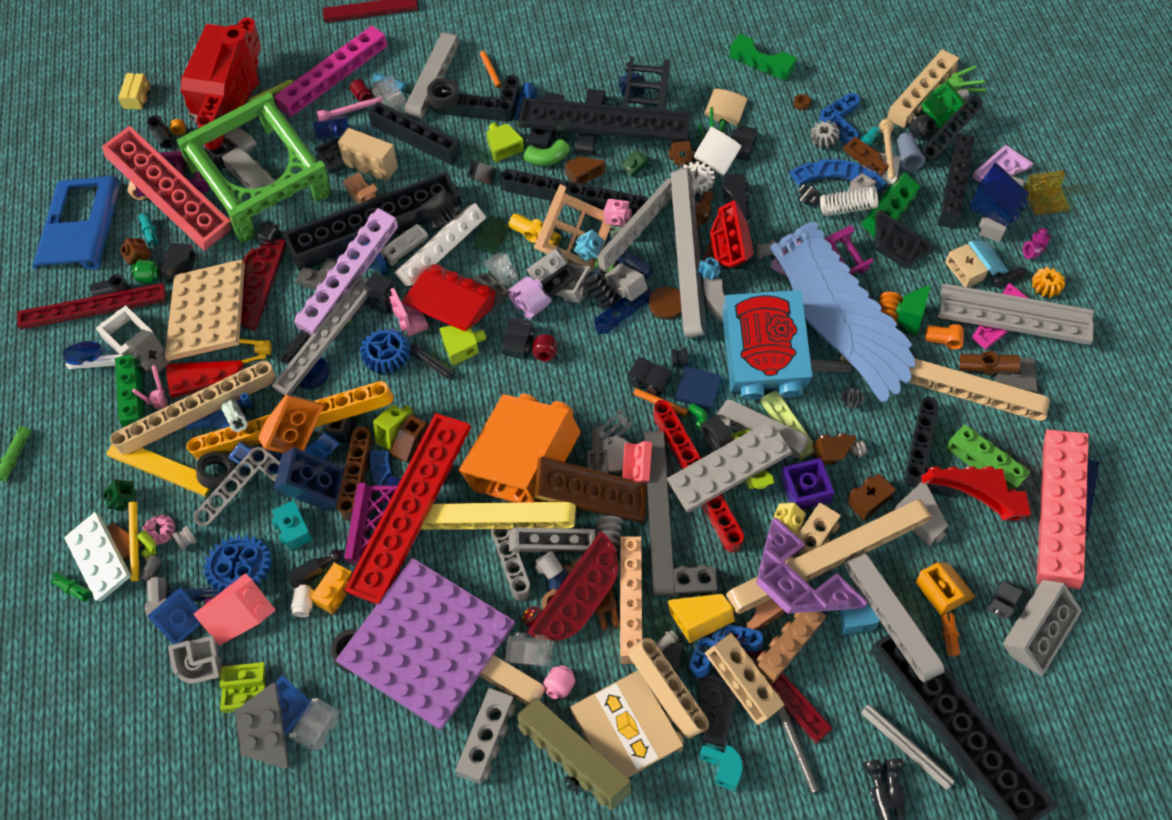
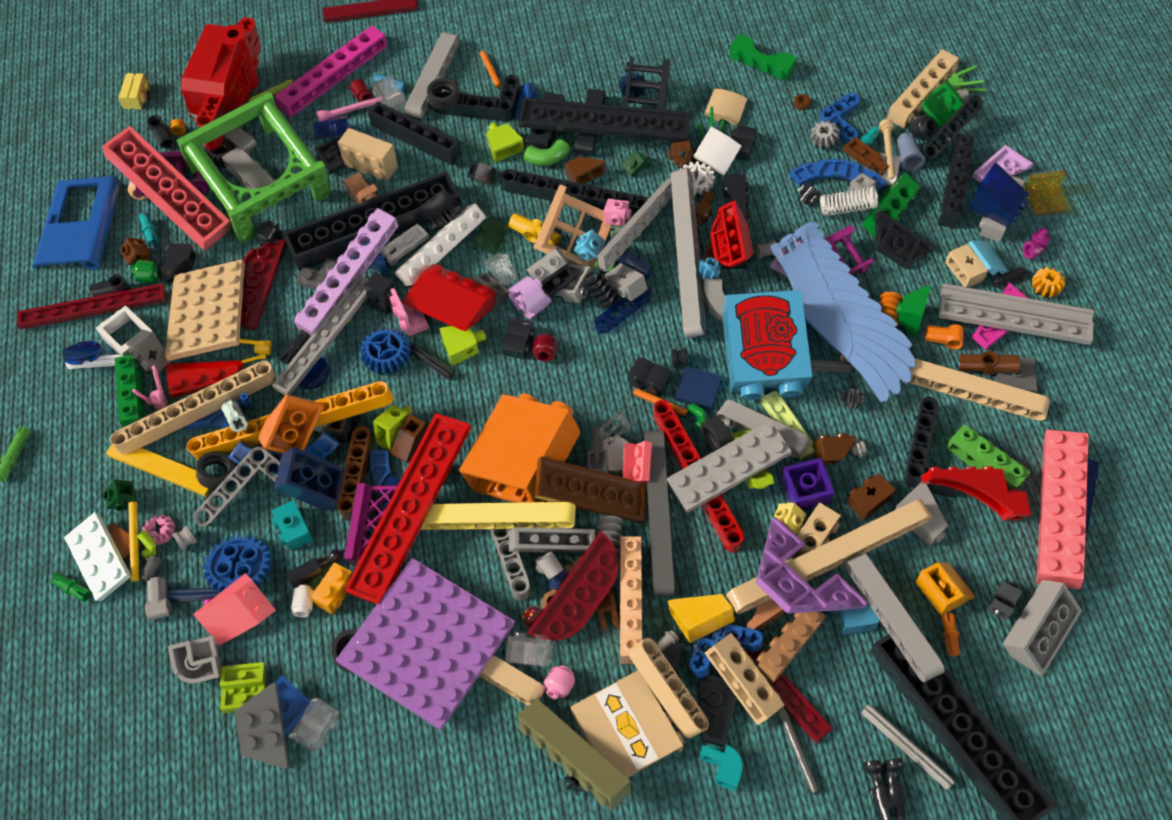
blue plate [147,587,201,645] -> none
light grey brick [455,688,516,785] -> none
reddish brown tile [649,287,682,320] -> none
dark grey brick [673,565,717,599] -> none

